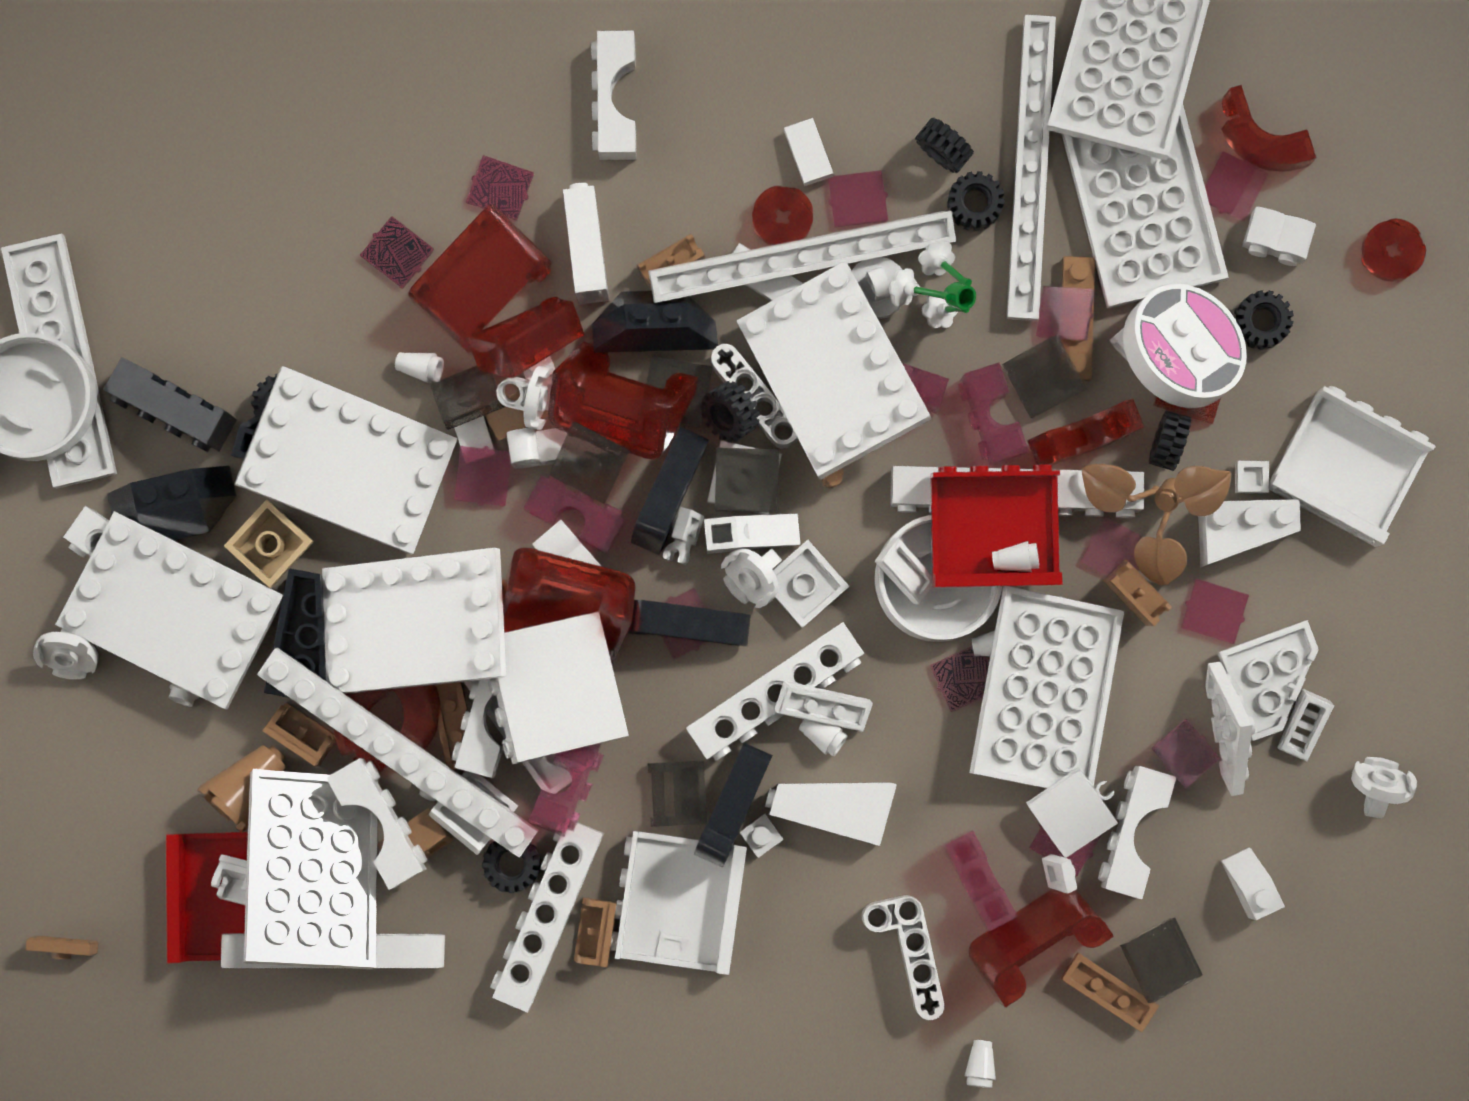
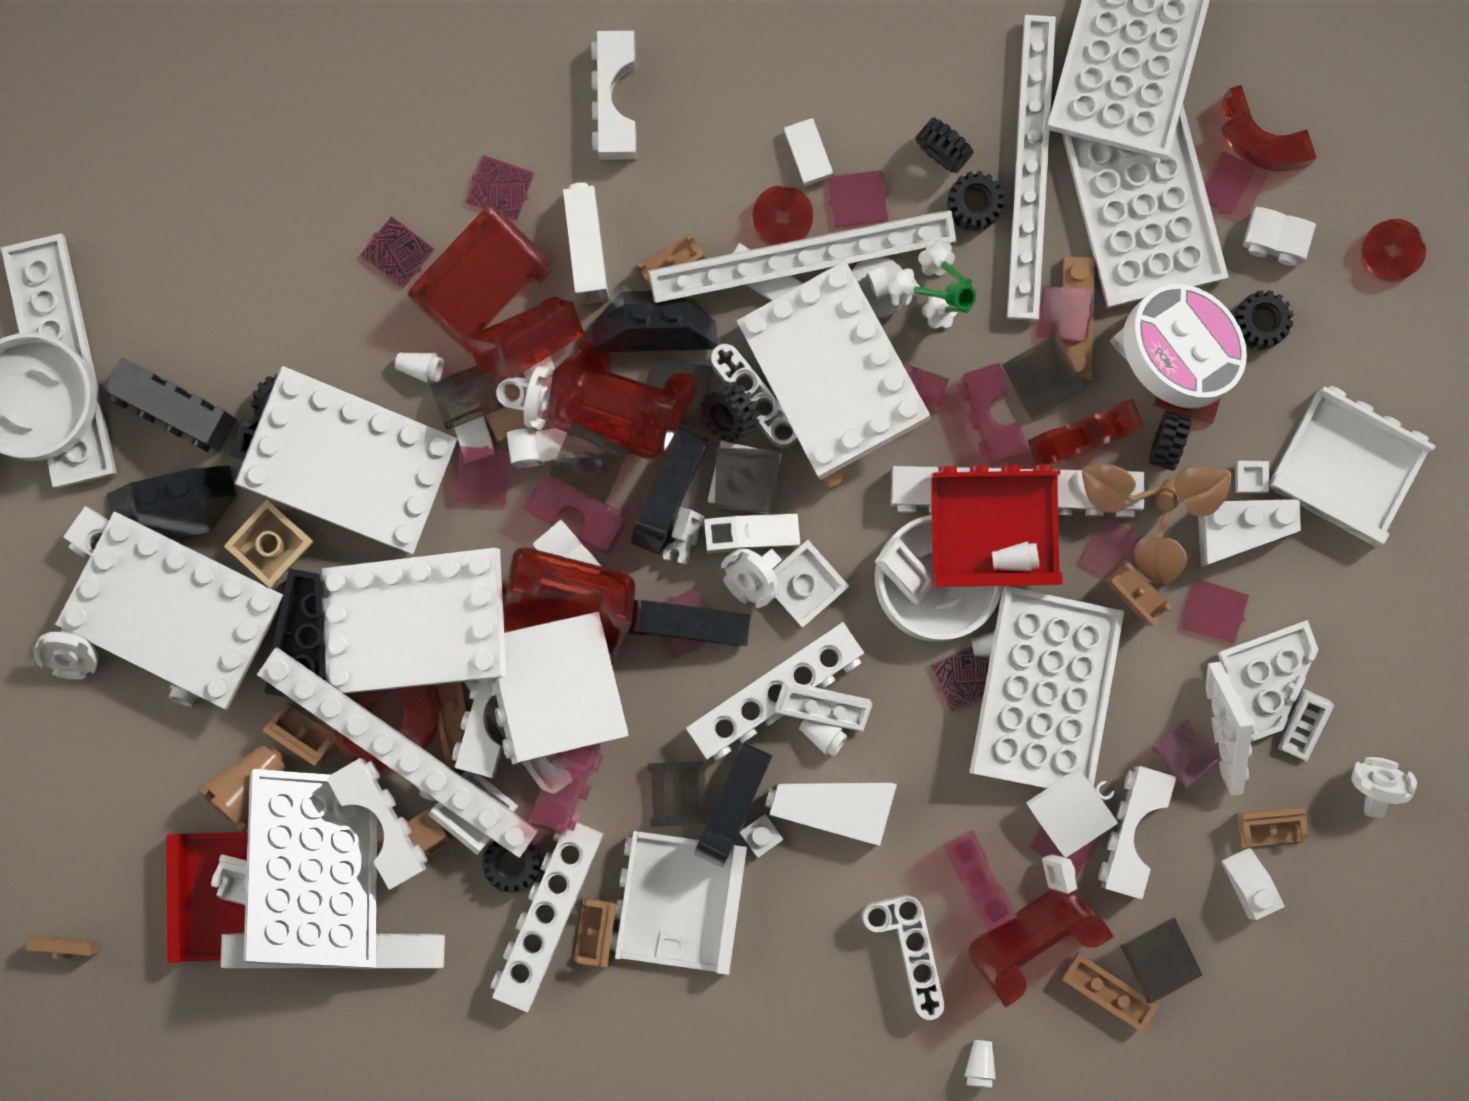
none -> medium nougat hinge [1236,807,1308,848]

